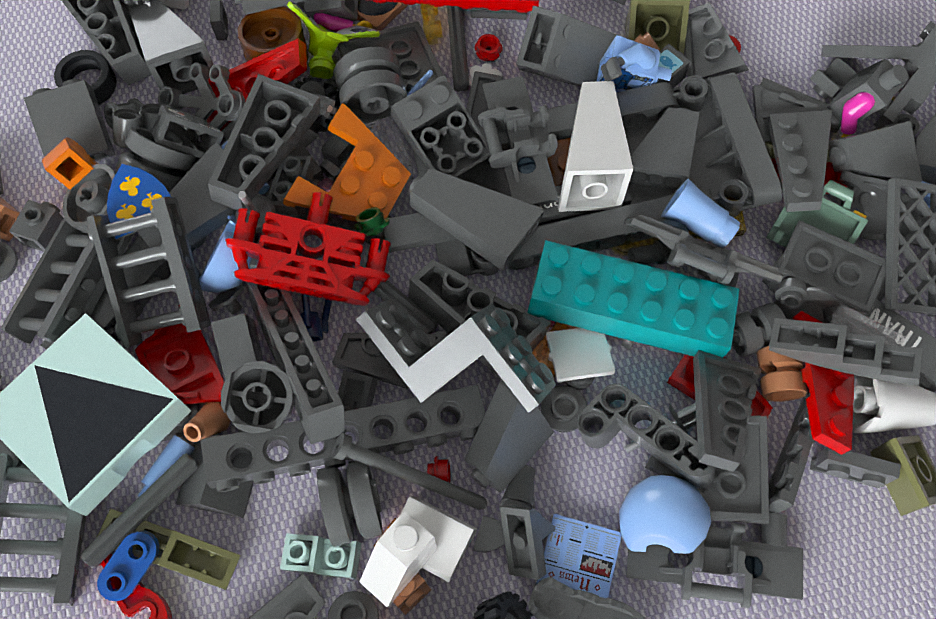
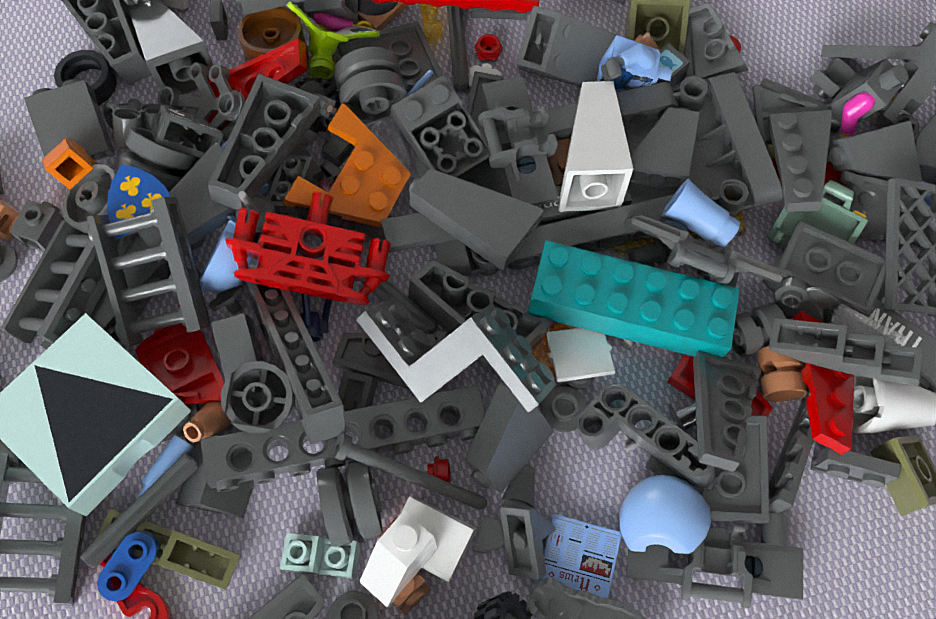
dark green plate [354,207,390,236] -> none

